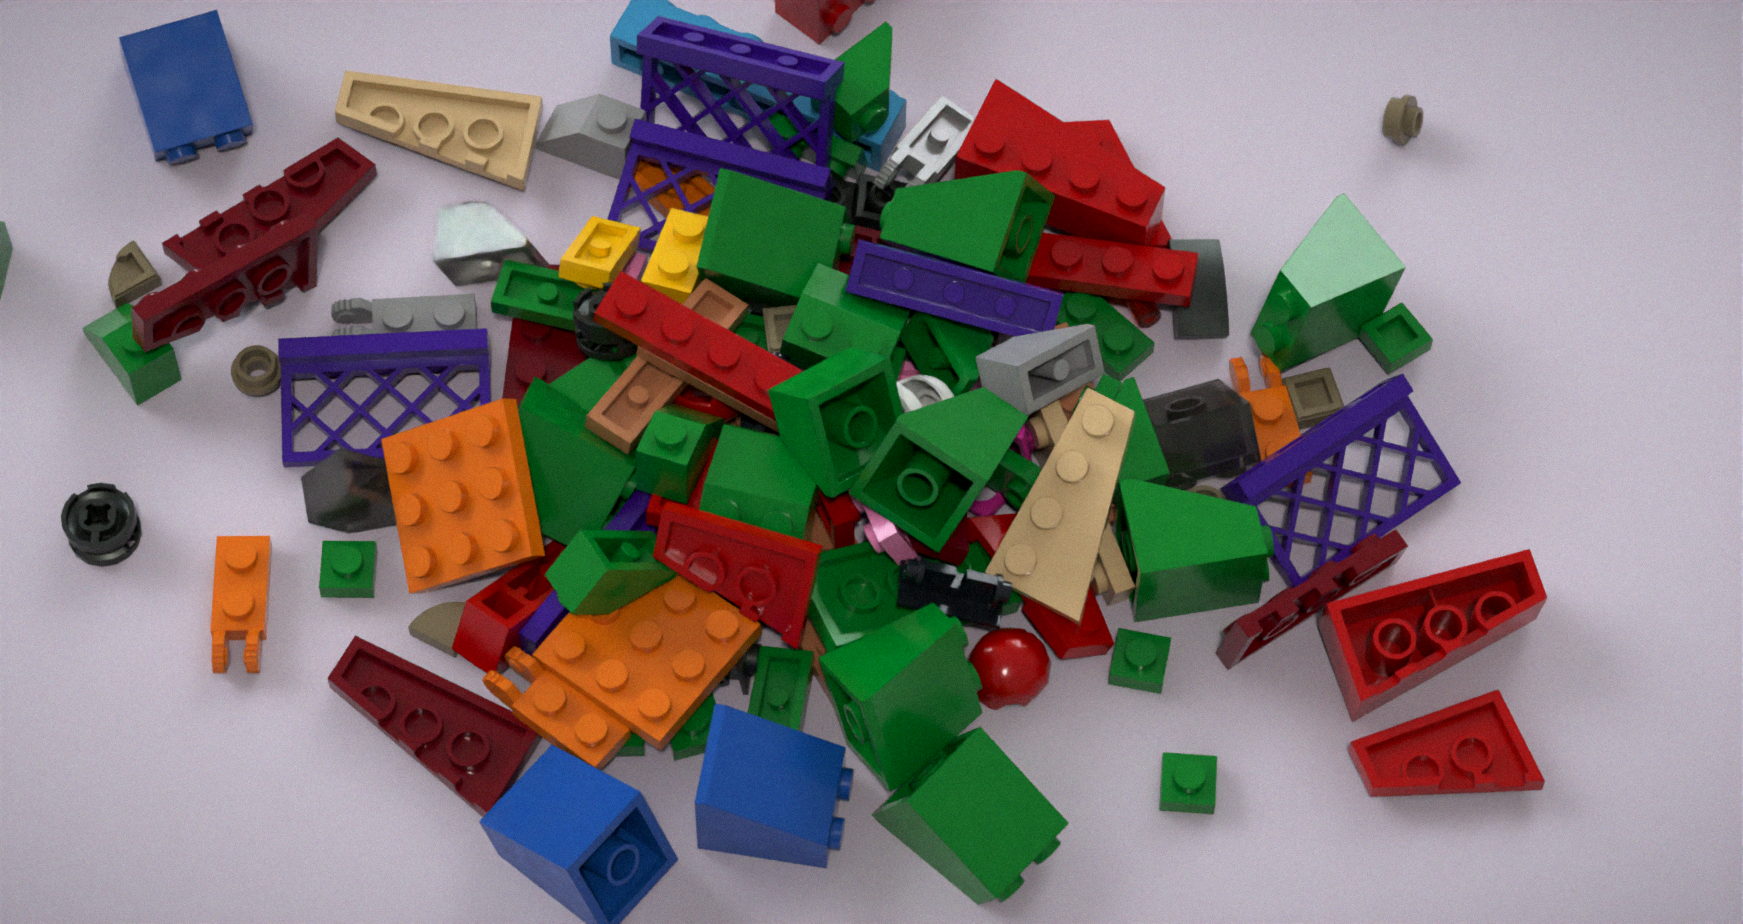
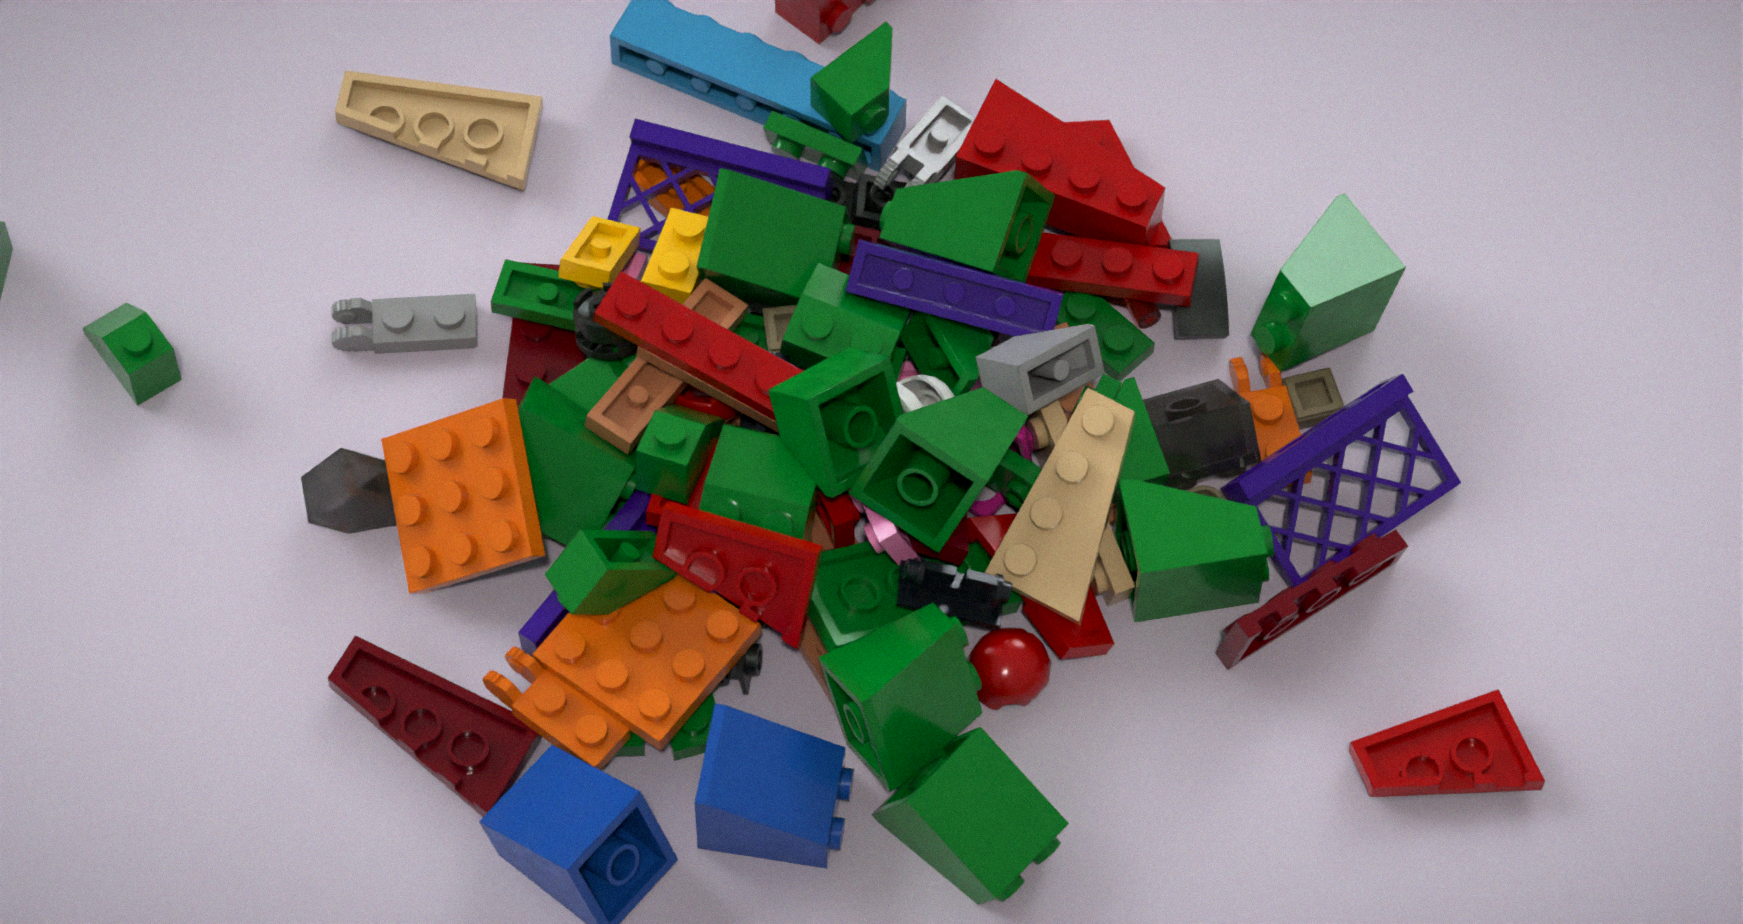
pearl dark grey wheel [61,482,142,567] -> none
dark tan tile [108,240,161,308] -> none
blue slope [119,10,253,164] -> none
dark red wing [132,212,318,352] -> none
dark red wing [162,137,377,272] -> none
orange hinge [210,536,272,673] -> none
dark tan plate [231,345,281,396] -> none
dark purple fence [278,328,491,468] -> none
green plate [319,541,378,598] -> none
dark tan tile [408,602,465,658] -> none
clear smoke slope [433,201,549,287] -> none
red slope [451,539,567,673] -> none
light grey slope [535,94,646,180] -> none
dark purple fence [636,16,845,168] -> none
green plate [748,646,815,732] -> none
green plate [1108,628,1171,694] -> none
green plate [1159,752,1217,814] -> none
red wedge [1318,549,1548,722] -> none
green plate [1359,302,1433,374] -> none
dark tan plate [1383,94,1423,145] -> none

